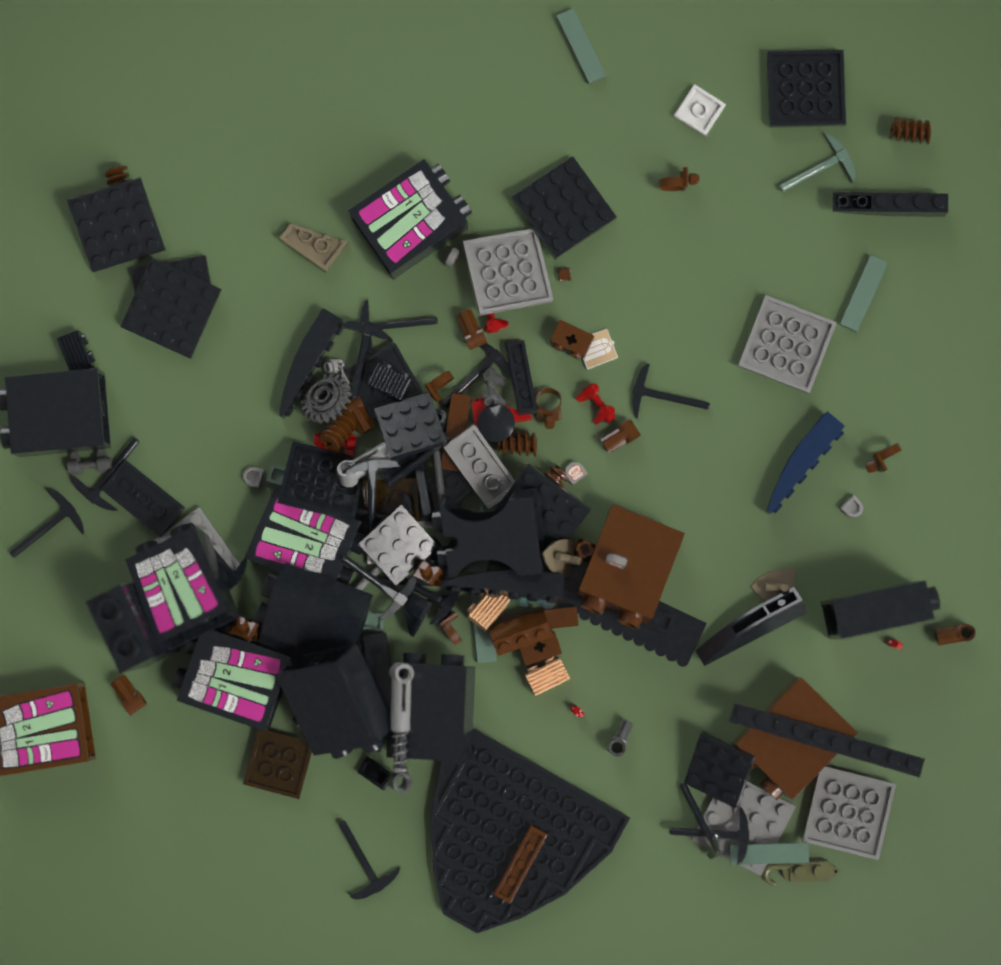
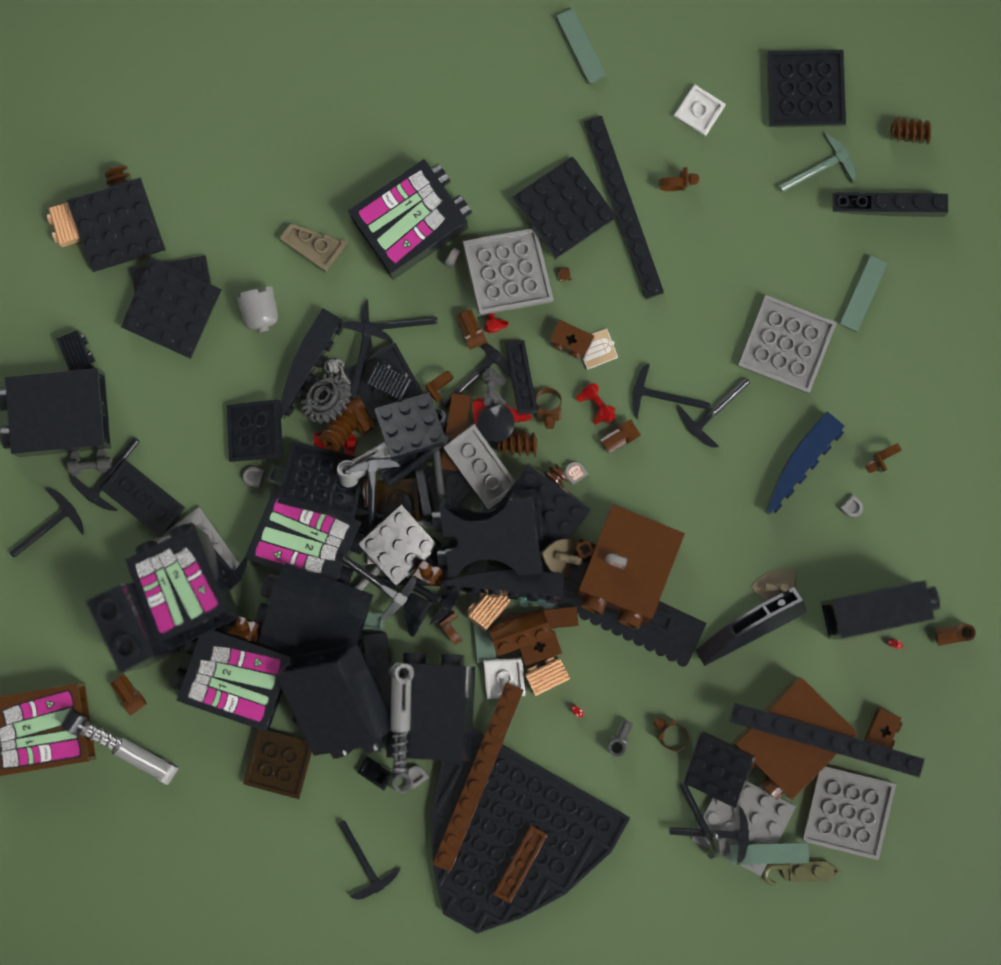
none -> light nougat brick [47,202,82,247]
none -> piece [60,709,179,785]
none -> black plate [227,399,283,462]
none -> light grey cylinder [236,286,278,333]
none -> light grey tile [407,766,429,789]
none -> reddish brown plate [433,683,524,872]
none -> white tile [484,657,525,699]
none -> black plate [584,115,664,300]
none -> reddish brown piece [653,717,689,752]
none -> black piece [679,378,750,448]
none -> reddish brown brick [863,708,902,749]

